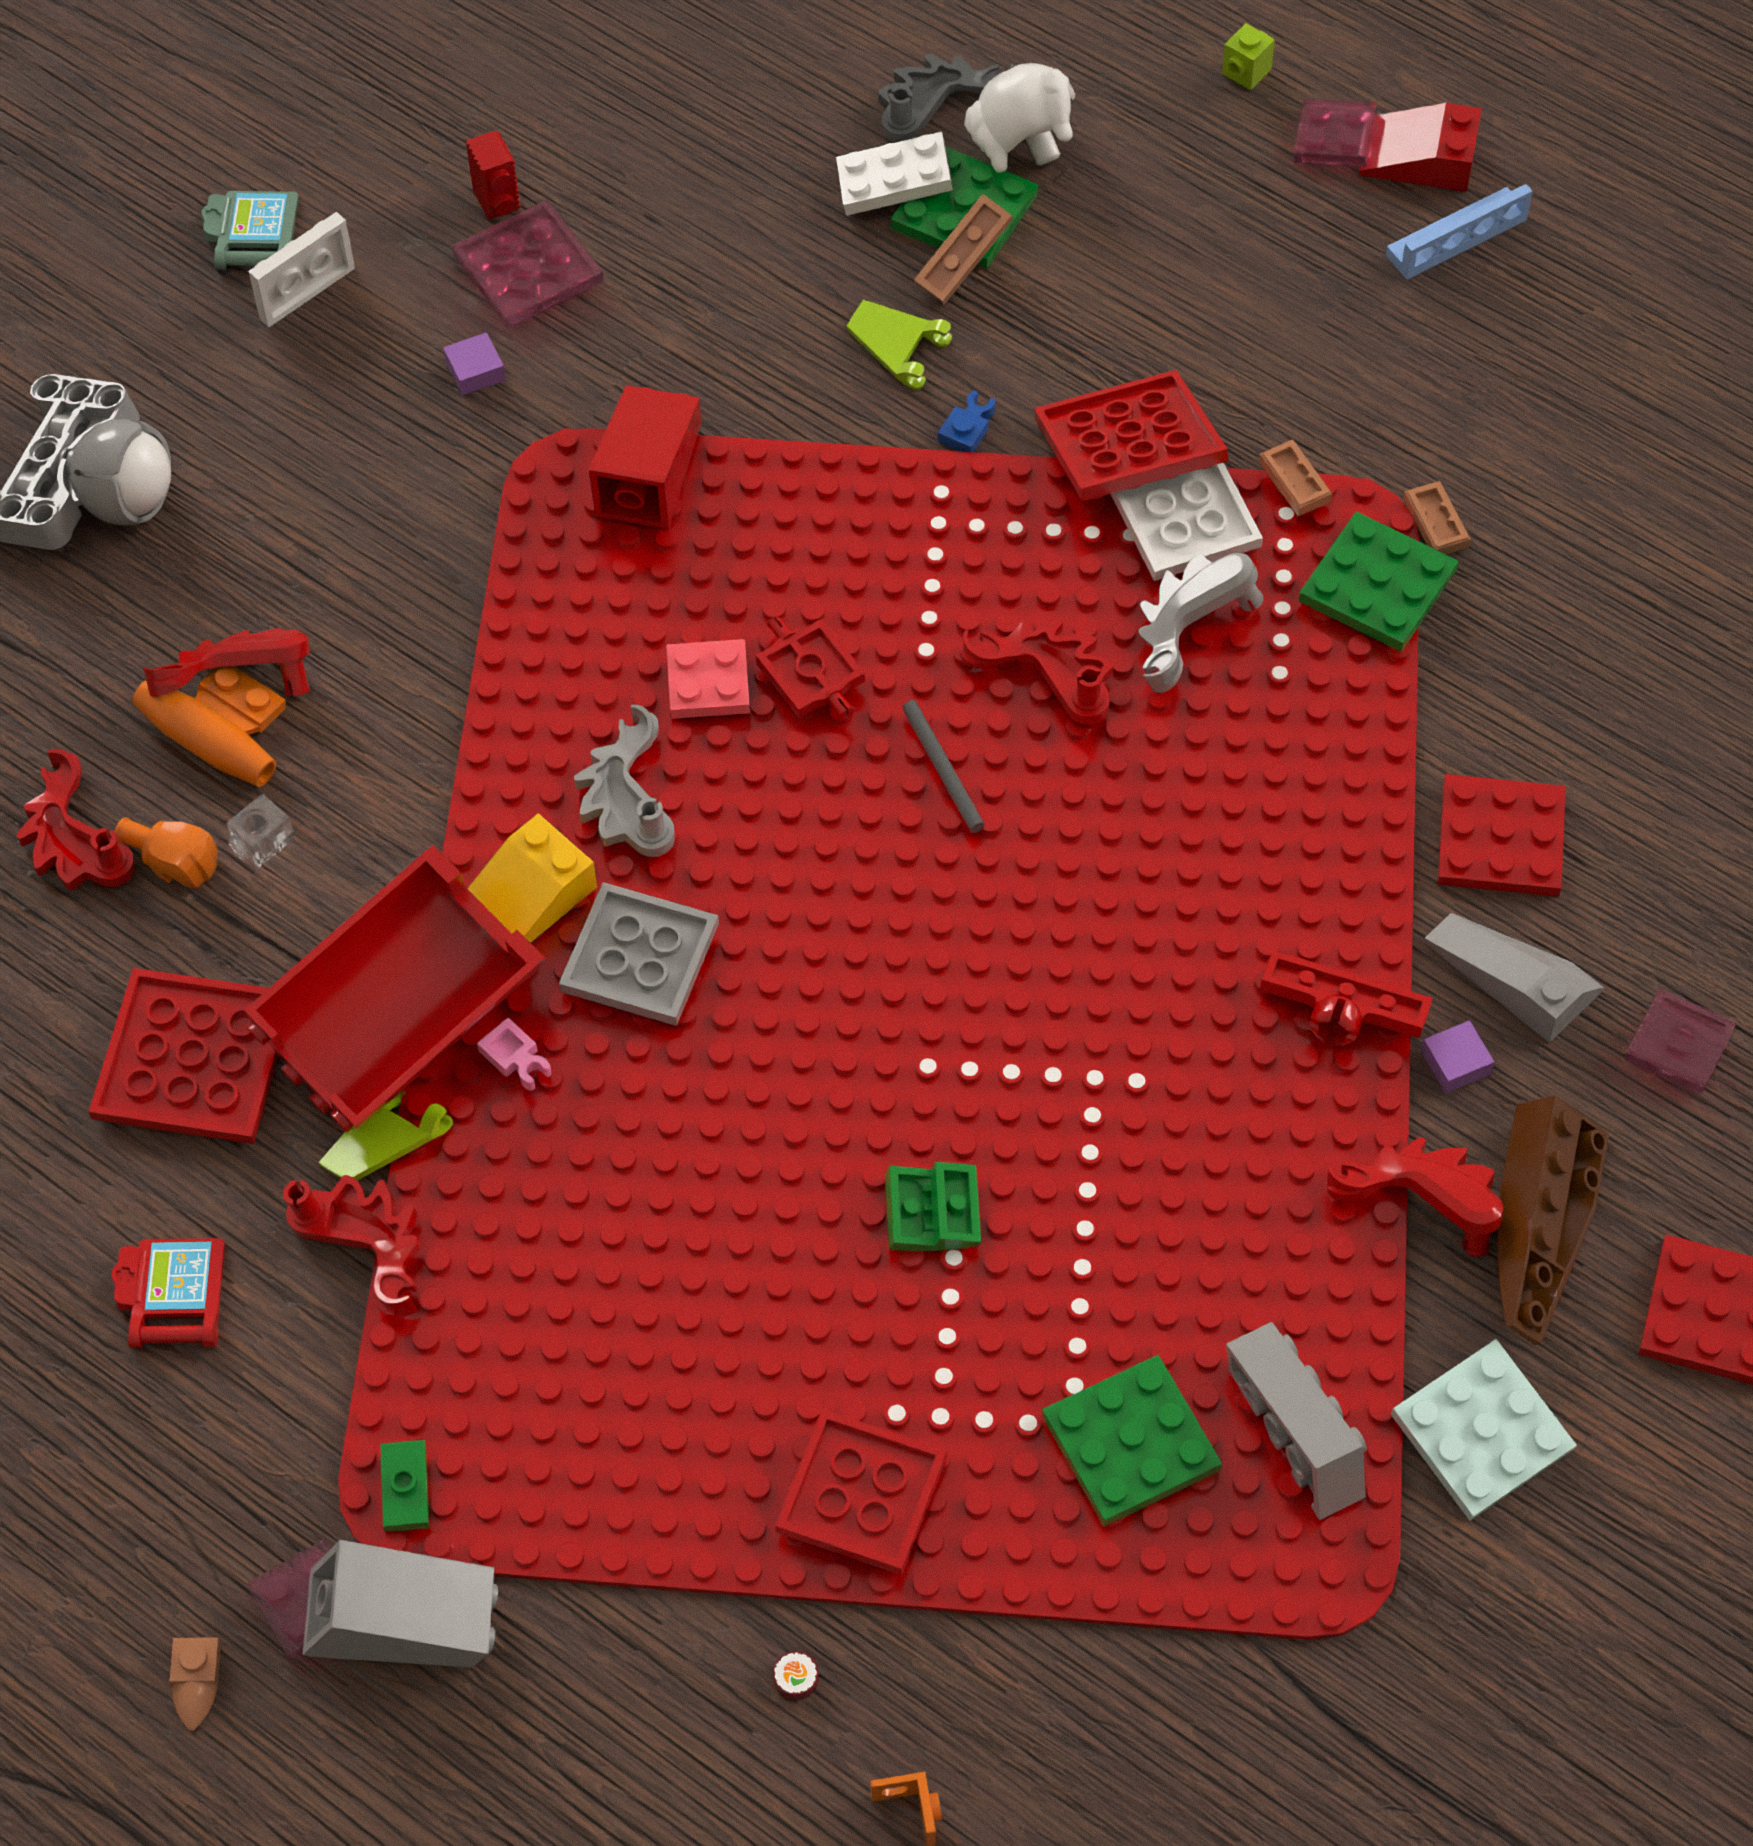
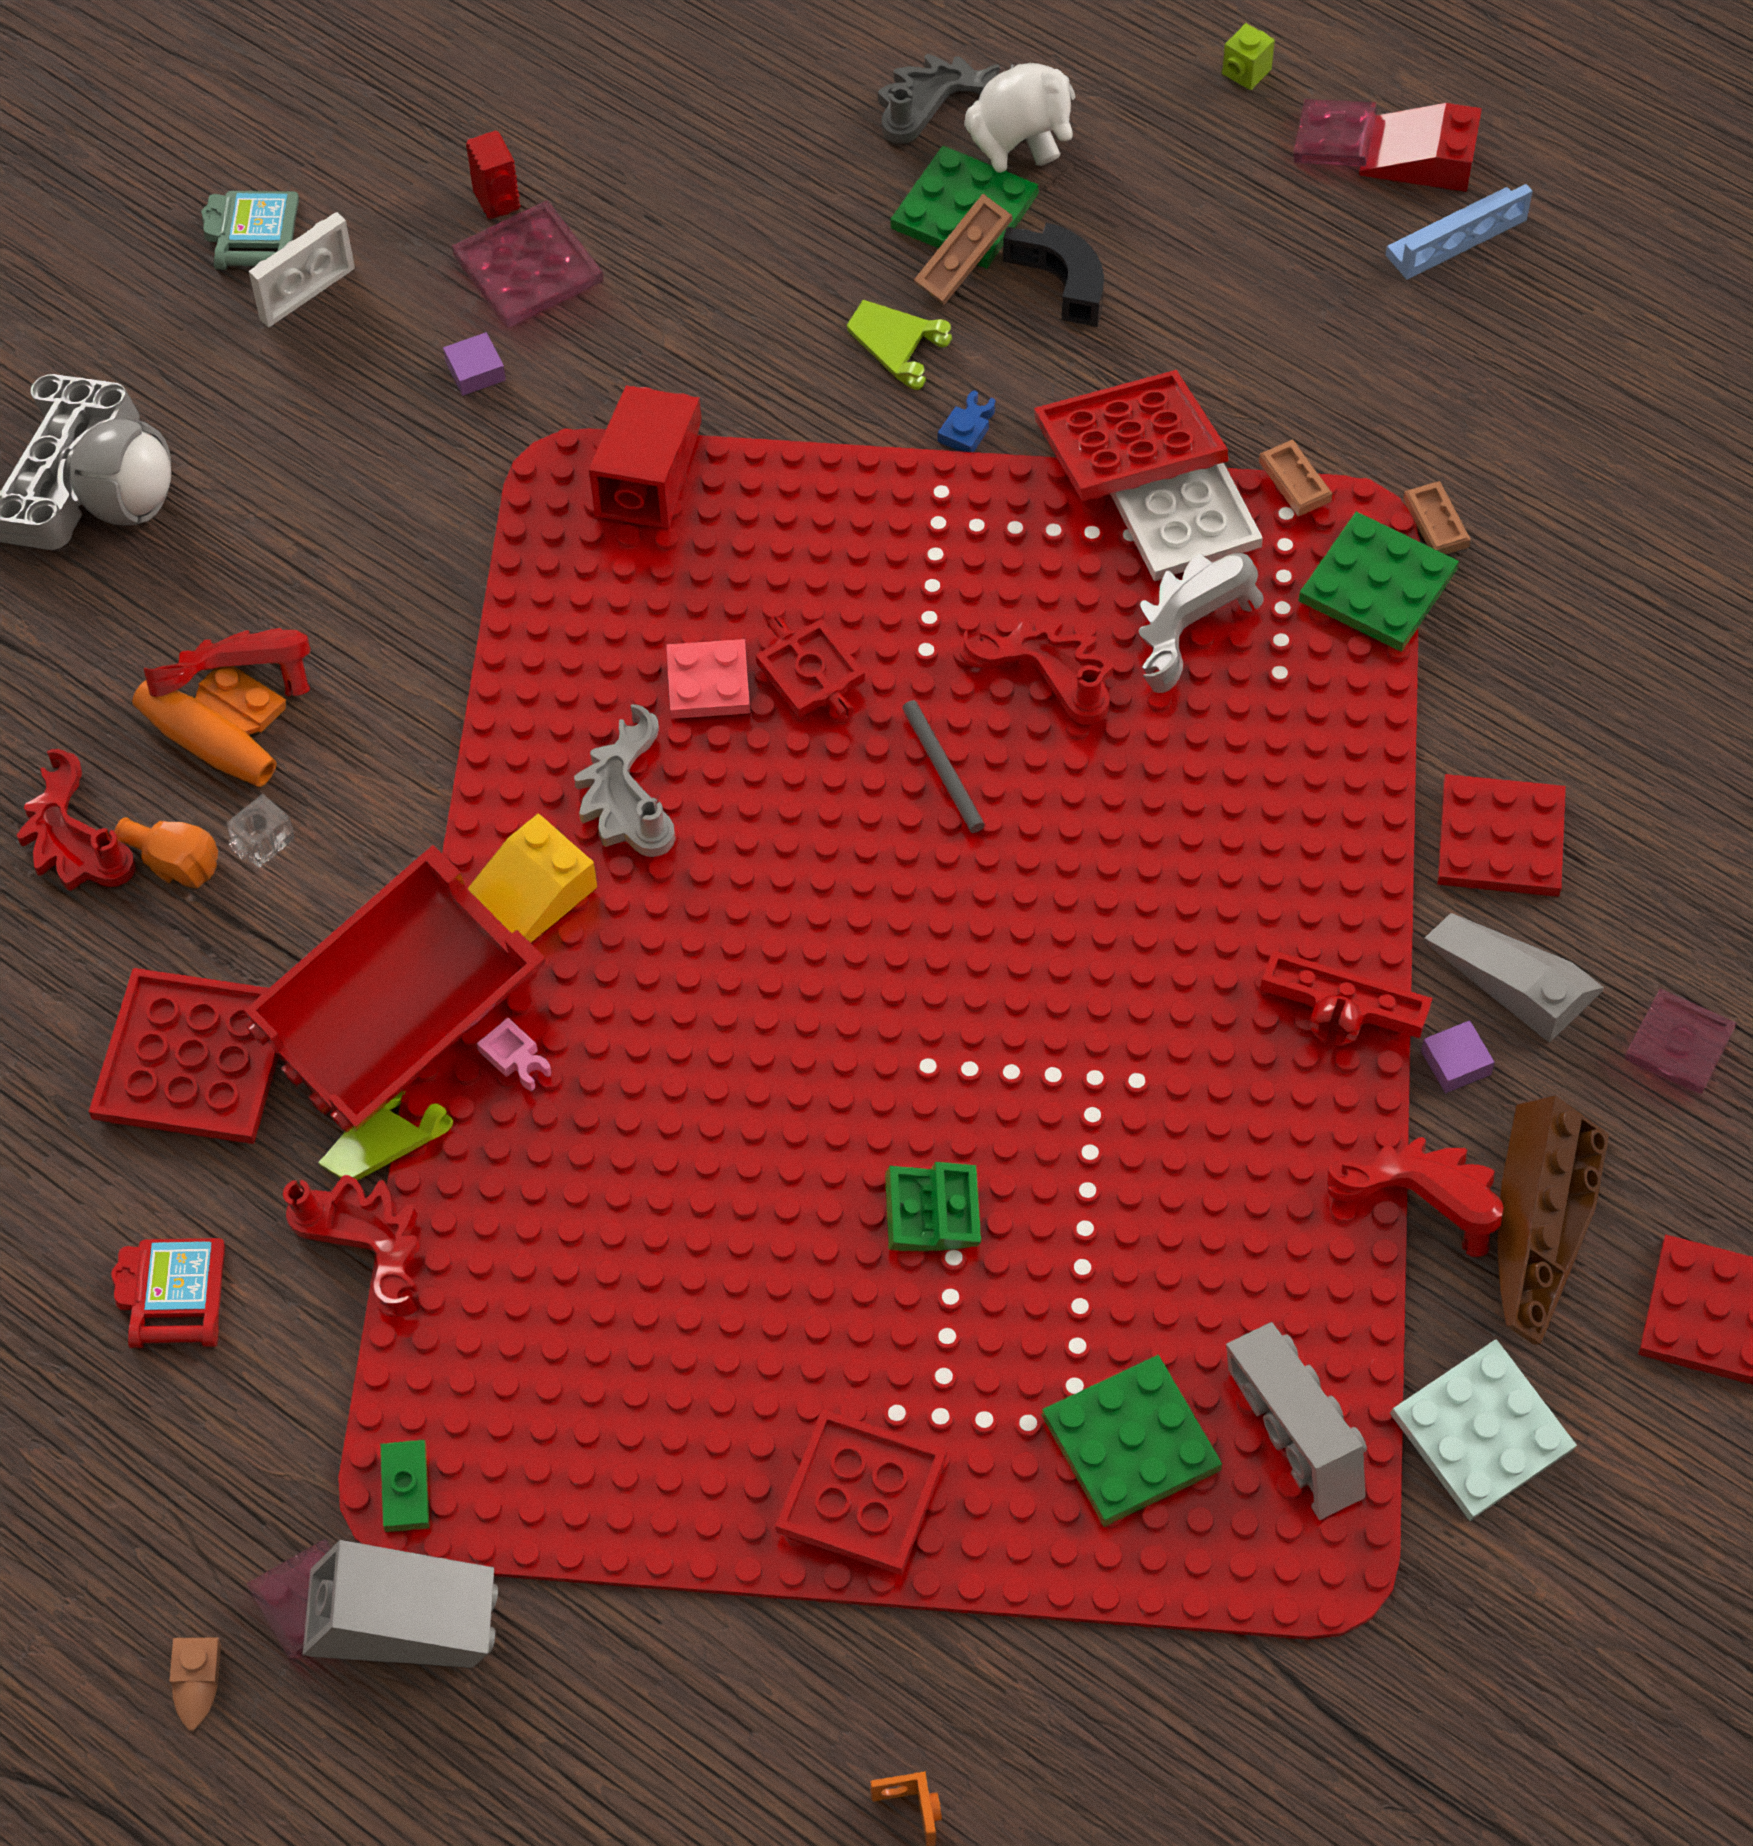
light grey plate [559,882,719,1026] -> none
tile [773,1651,819,1700] -> none
white plate [836,132,953,216] -> none
none -> black arch [1003,222,1104,327]

